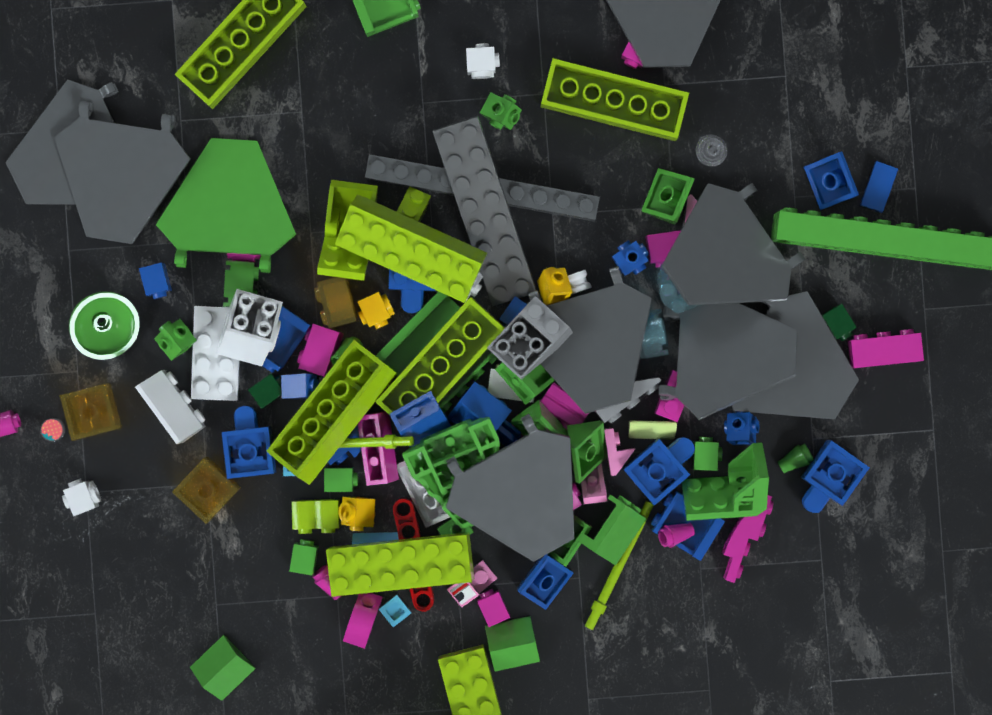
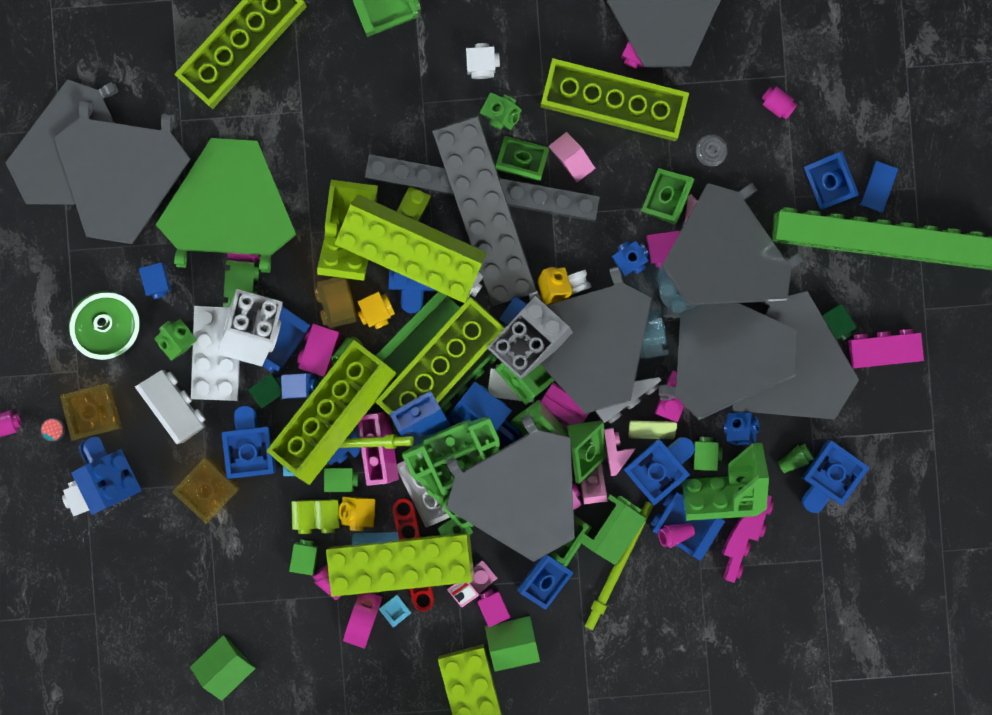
none -> blue brick [71,437,142,515]
none -> bright green slope [496,136,549,183]
none -> bright pink slope [548,132,595,183]
none -> dark pink brick [762,86,797,119]

